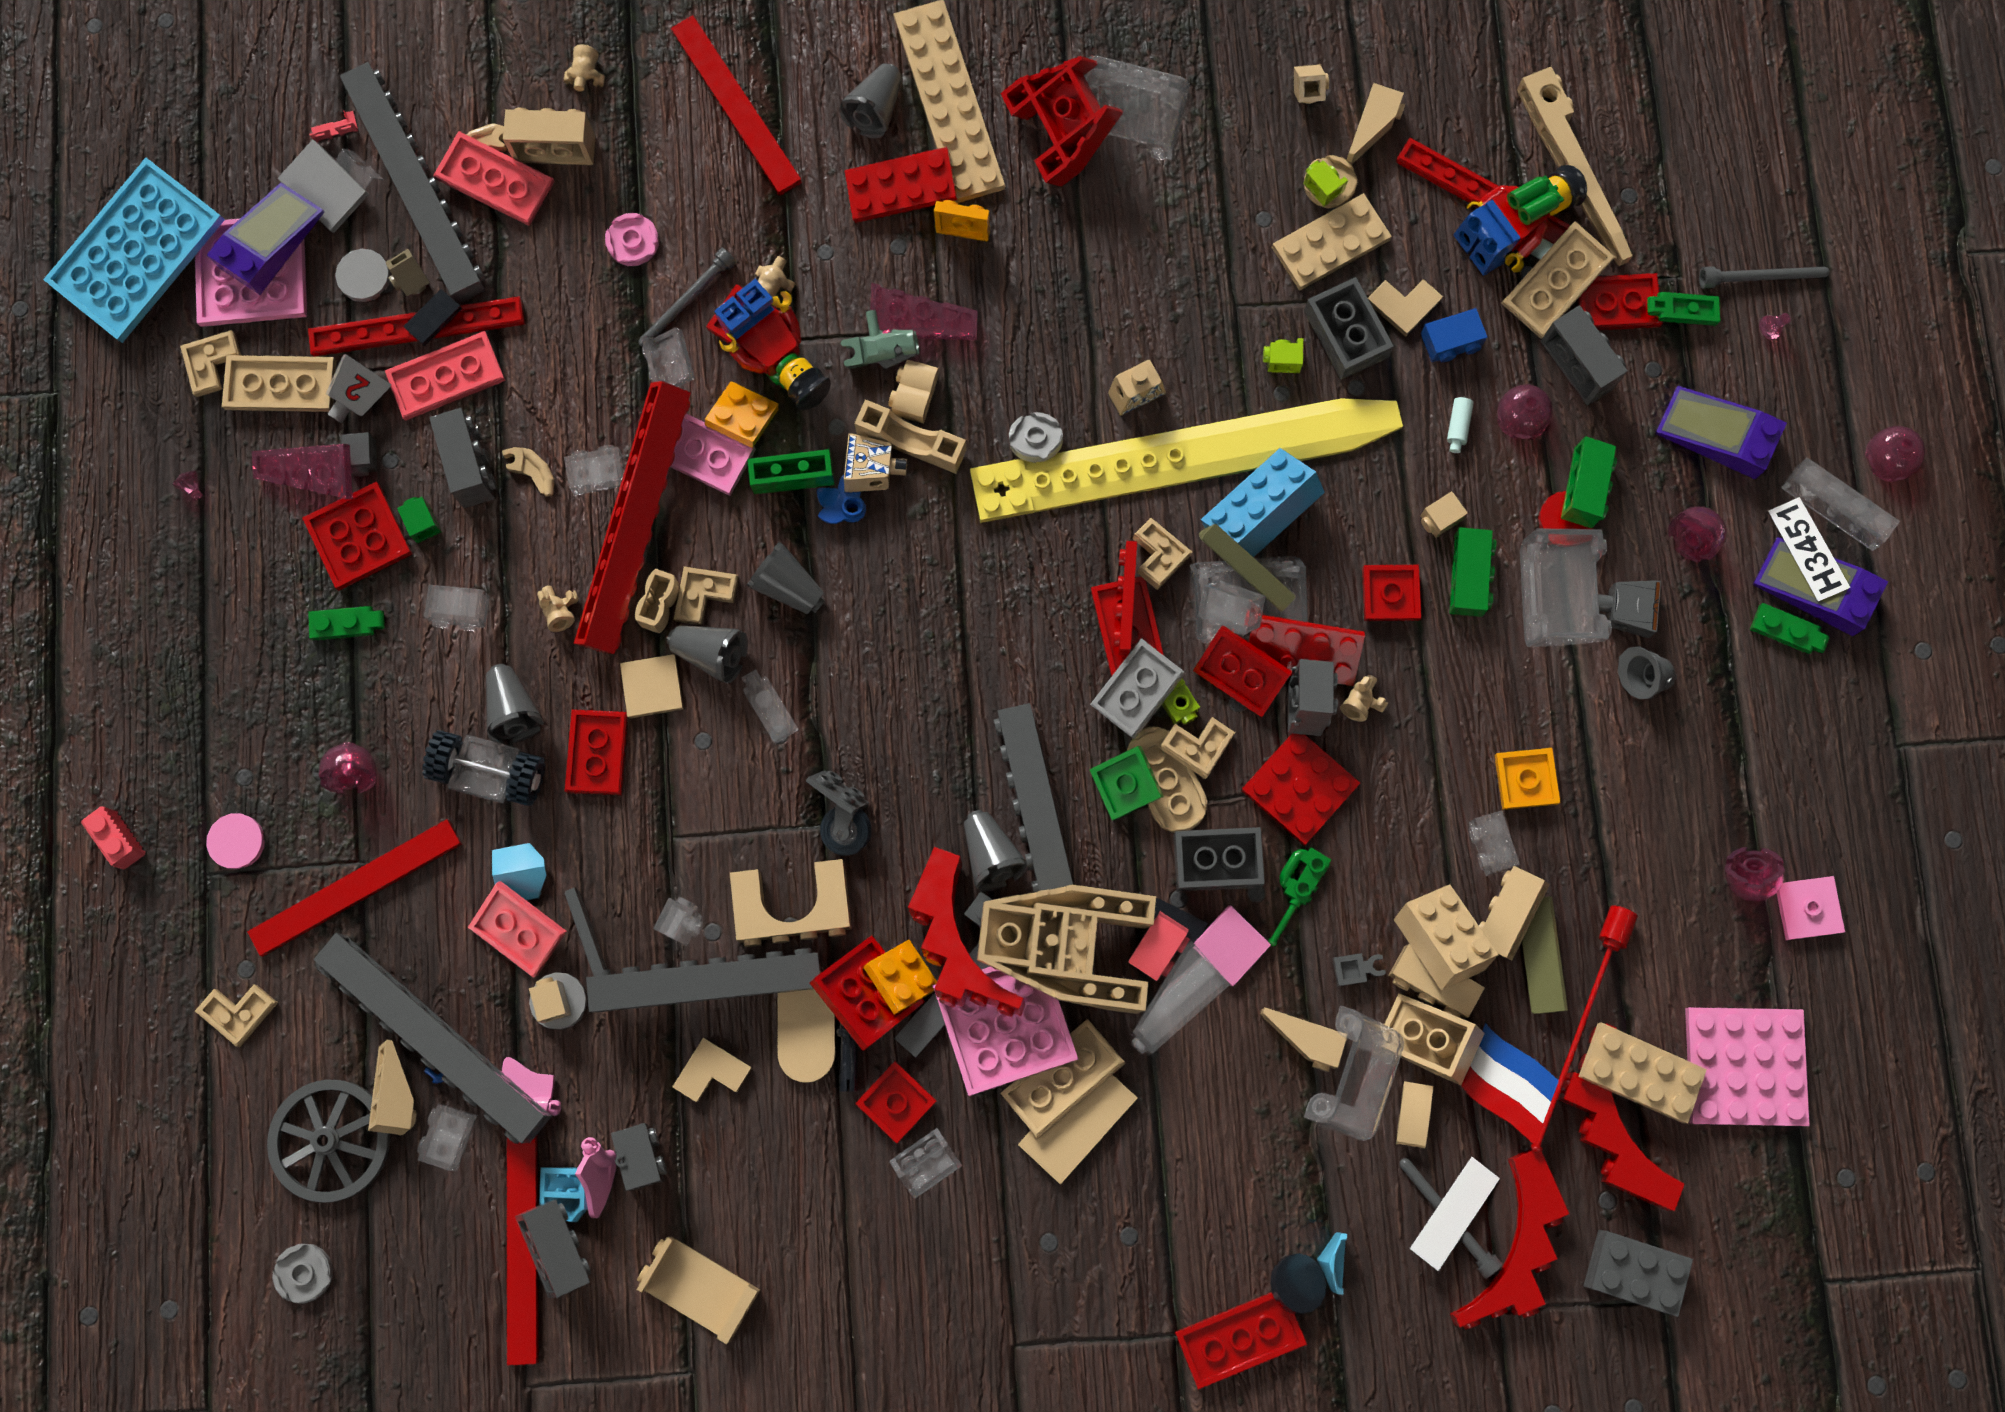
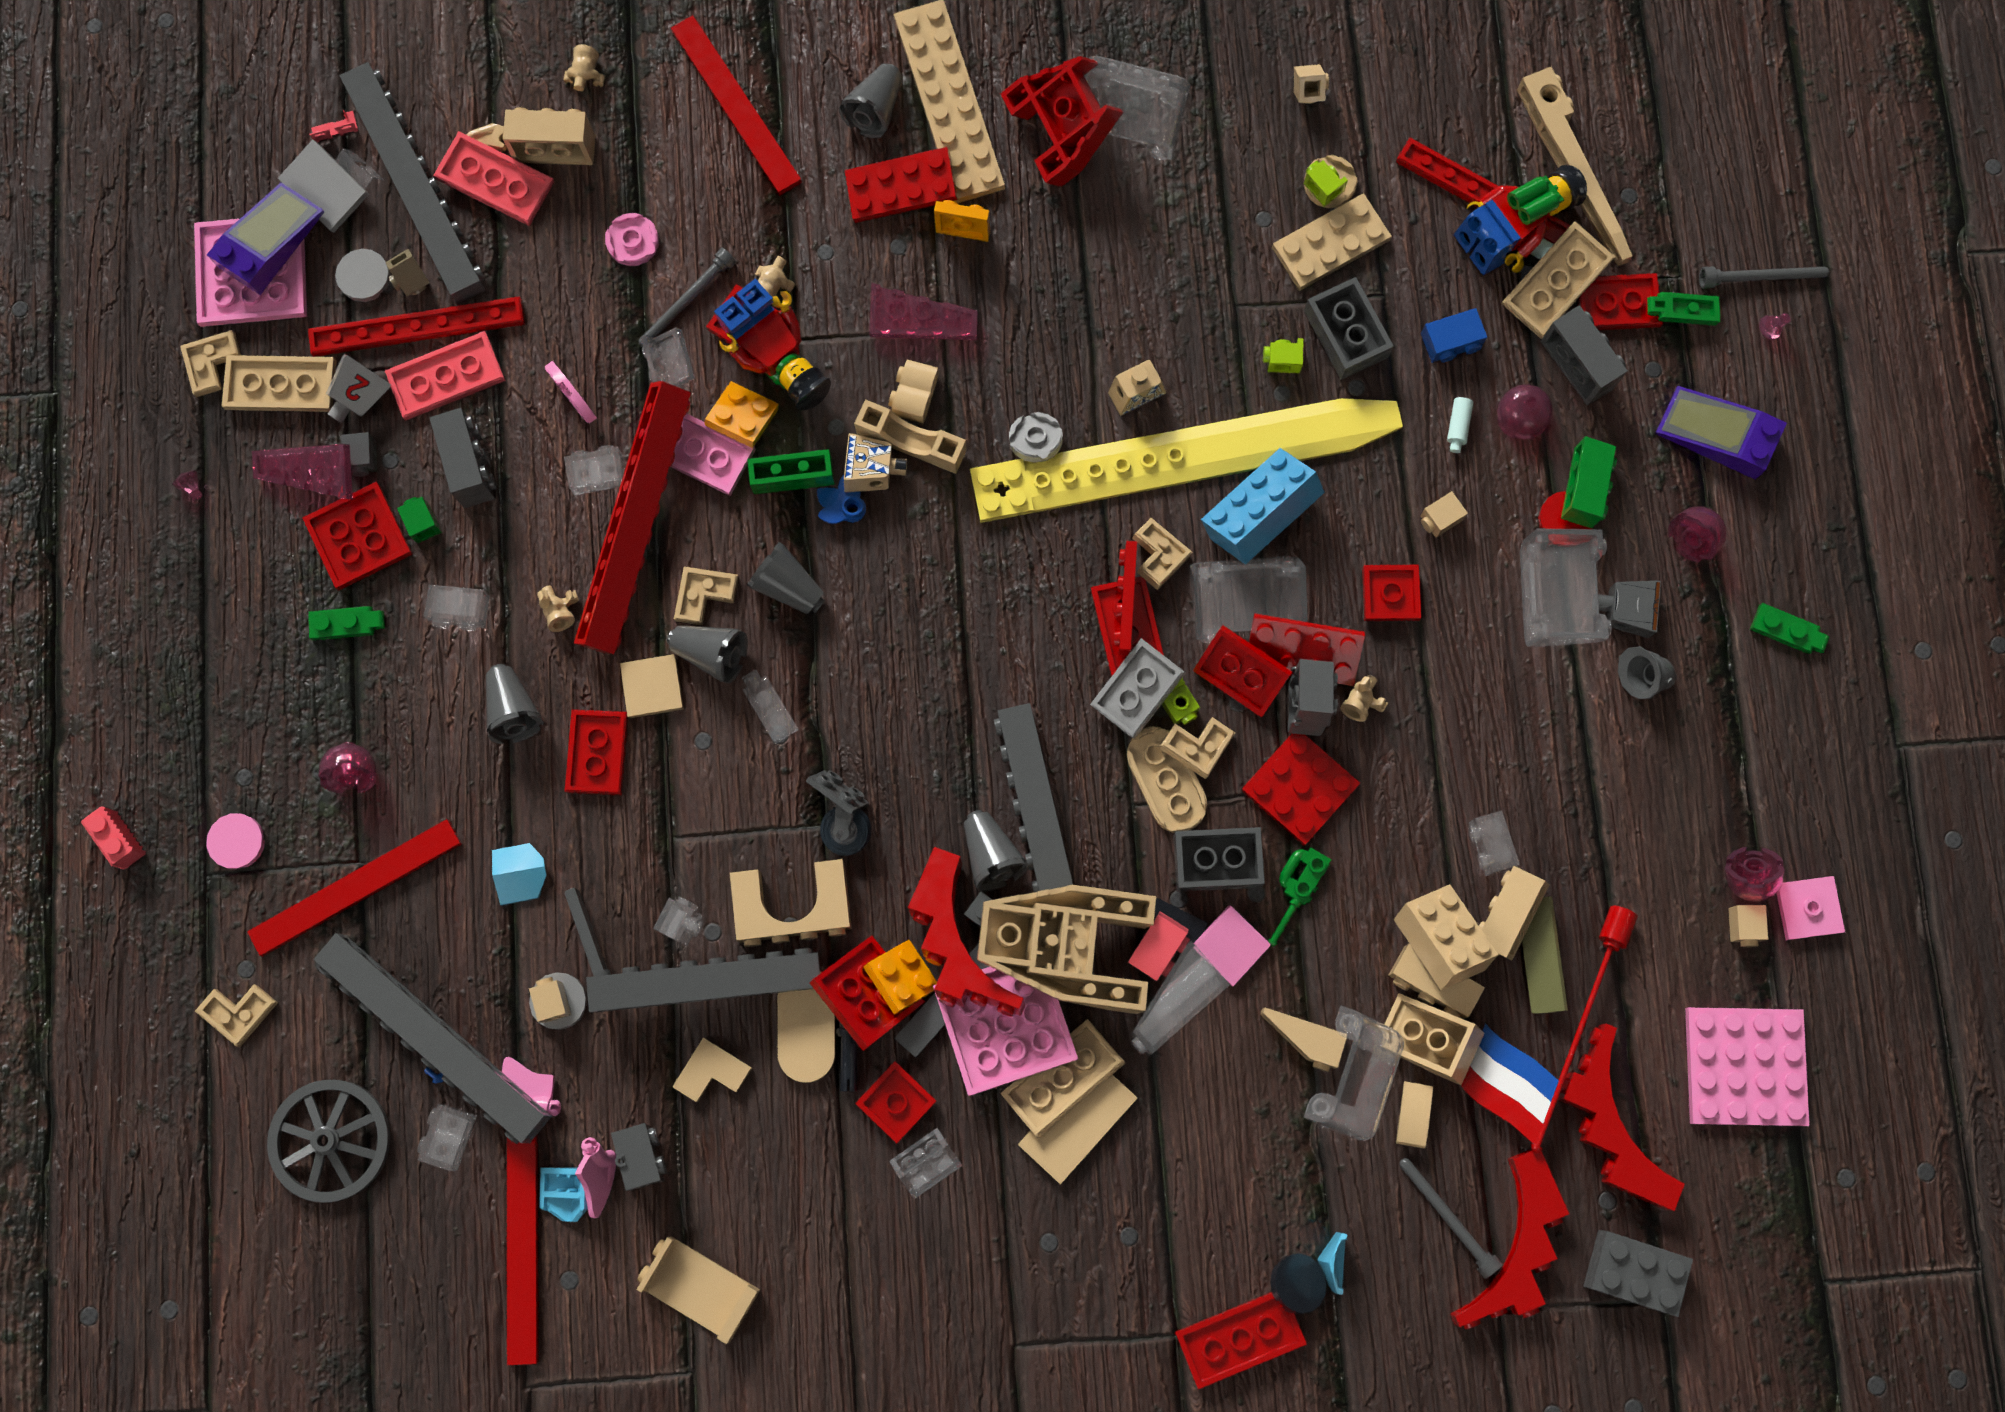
medium azure plate [43,158,225,343] -> none
light grey tile [272,1244,333,1303] -> none
tan slope [368,1040,416,1135] -> none
black tile [403,289,462,347] -> none
plate [422,730,545,806] -> none
coral tile [468,881,567,978] -> none
tan piece [502,447,555,497] -> none
dark grey brick [515,1199,591,1298] -> none
tan brick [635,569,679,633] -> none
sand green piece [841,310,920,369] -> none
green plate [1089,746,1164,820] -> none
clear brick [1198,580,1266,635] -> none
olive slope [1199,524,1295,612] -> none
dark grey plate [1332,953,1386,987] -> none
tan slope [1346,83,1405,165] -> none
tan tile [1368,279,1443,337] -> none
white sticker [1410,1157,1500,1271] -> none
green brick [1449,527,1496,617] -> none
light orange plate [1494,748,1560,810] -> none
tan plate [1578,1023,1707,1124] -> none
dark purple slope [1753,537,1888,637] -> none
white sticker [1768,497,1850,601] -> none
clear brick [1781,457,1900,551] -> none
clear pink cylinder [1865,425,1926,482] -> none
none -> bright pink tile [545,361,597,424]
none -> tan brick [1729,905,1768,947]

